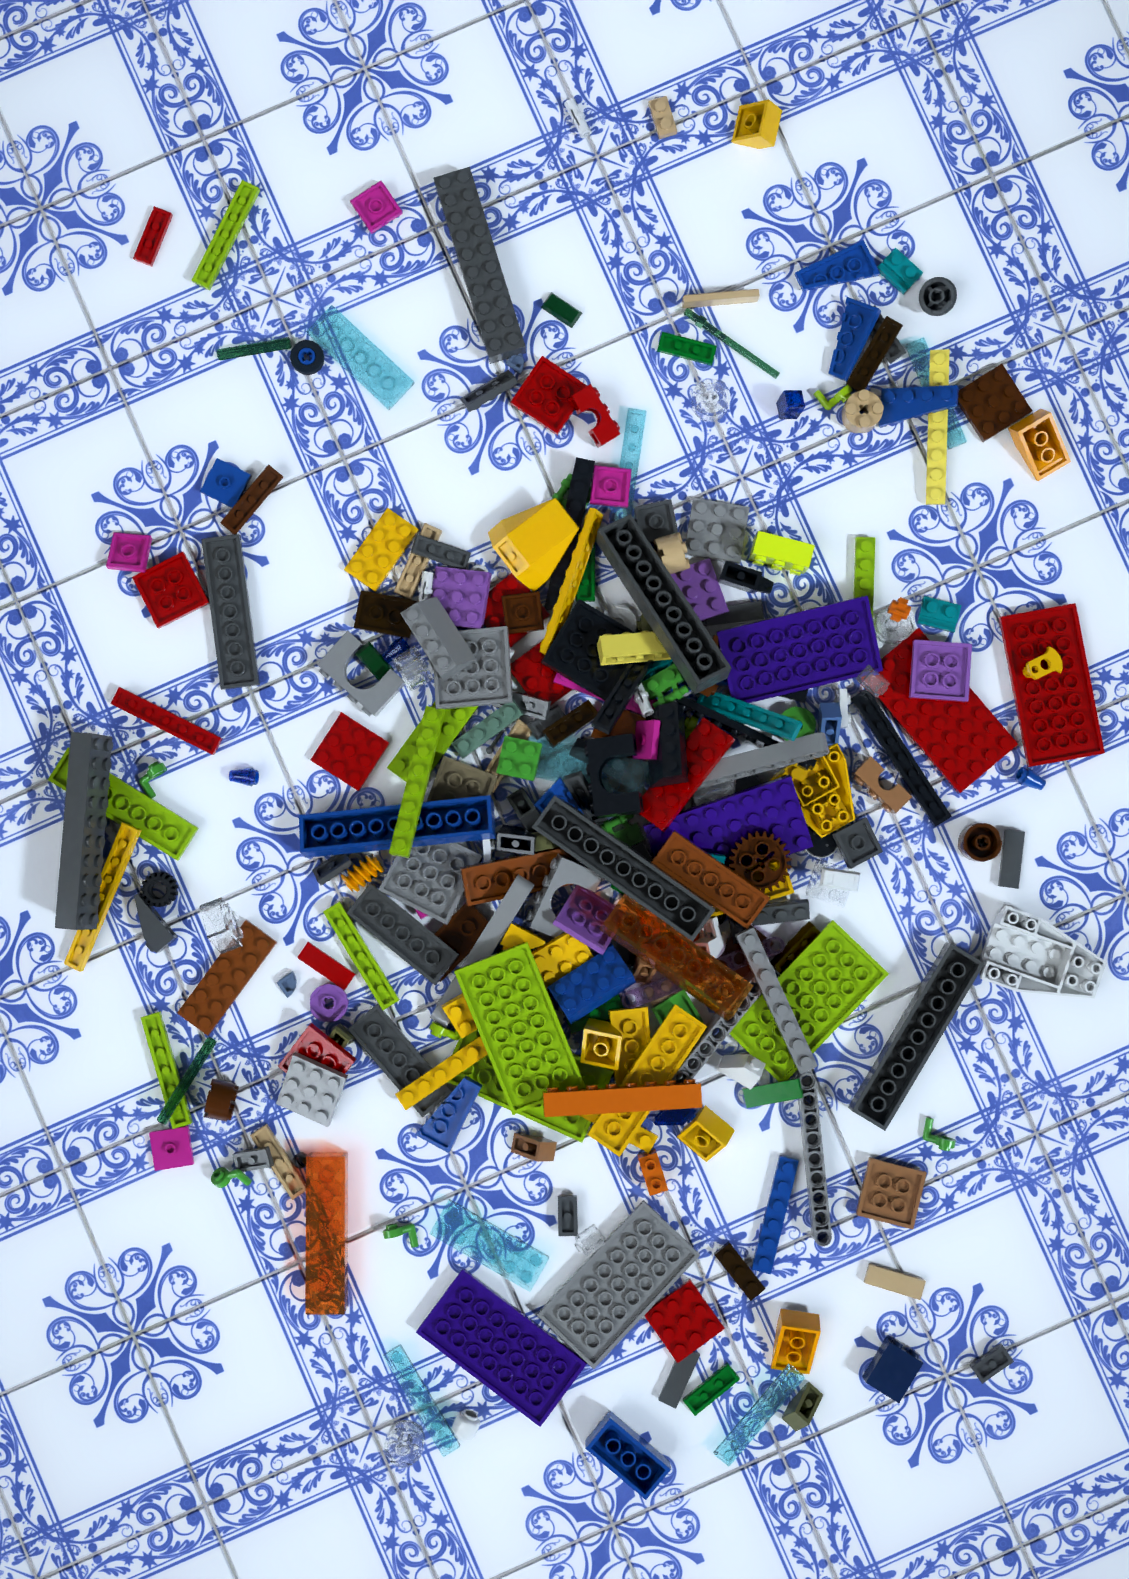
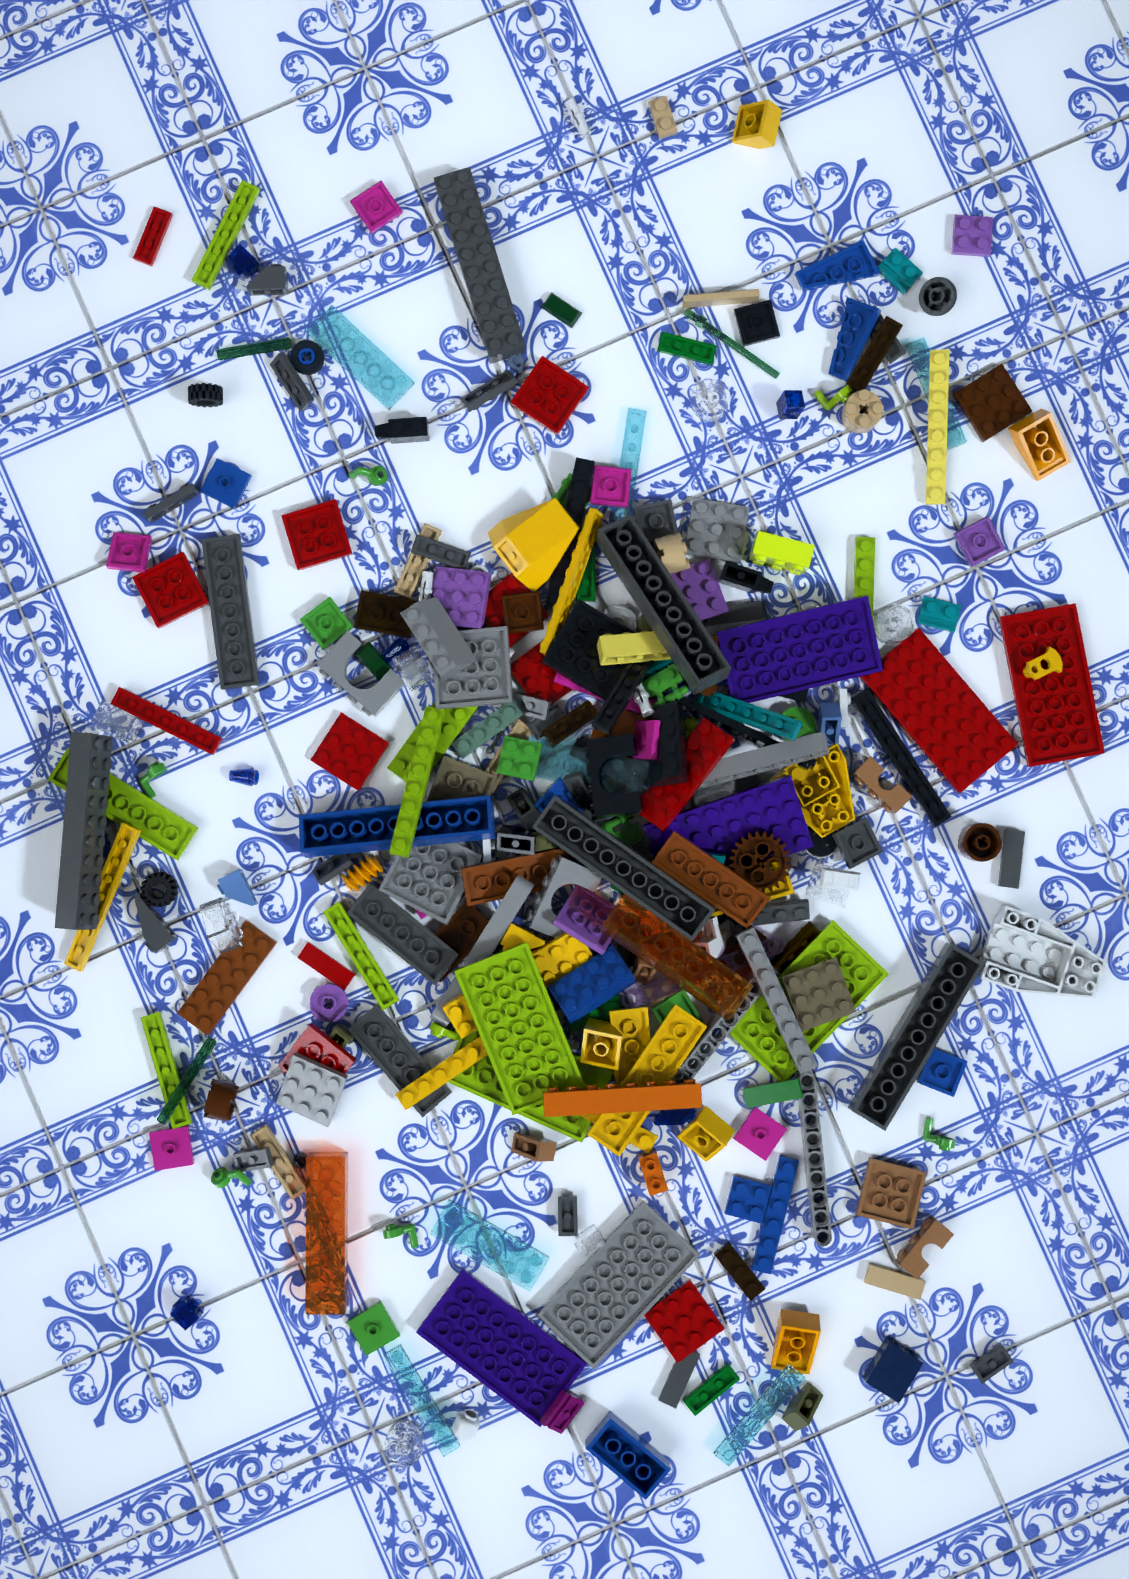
reddish brown plate [220,464,283,534] -> none
sand blue tile [276,971,297,998] -> none
yellow plate [344,508,419,592] -> none
blue wing [415,1076,483,1153] -> none
red arch [568,384,621,448] -> none
white slope [717,1054,766,1090] -> none
clear brick [856,664,890,698] -> none
blue wing [879,385,959,428] -> none
orange gear [887,597,911,622] -> none
medium lavender plate [909,640,972,702] -> none
blue cone [1015,767,1046,790] -> none
none -> clear piece [91,701,146,743]
none -> dark grey plate [143,483,200,523]
none -> clear blue brick [170,1295,204,1331]
none -> black tyre [188,383,223,408]
none -> medium blue slope [217,869,258,906]
none -> clear blue brick [227,244,260,279]
none -> dark grey slope [247,264,288,296]
none -> dark grey plate [270,352,314,412]
none -> red plate [281,499,353,571]
none -> bright green plate [300,597,354,650]
none -> bright green plate [347,1301,401,1356]
none -> bright green plate [349,466,388,486]
none -> black hinge [375,417,430,444]
none -> magenta plate [540,1389,585,1434]
none -> blue plate [724,1175,772,1224]
none -> dark pink plate [733,1107,787,1161]
none -> black tile [734,300,780,347]
none -> dark tan plate [781,957,856,1032]
none -> medium nougat arch [896,1215,954,1280]
none -> blue plate [916,1048,968,1097]
none -> medium lavender plate [951,215,993,257]
none -> medium lavender plate [953,516,1006,568]

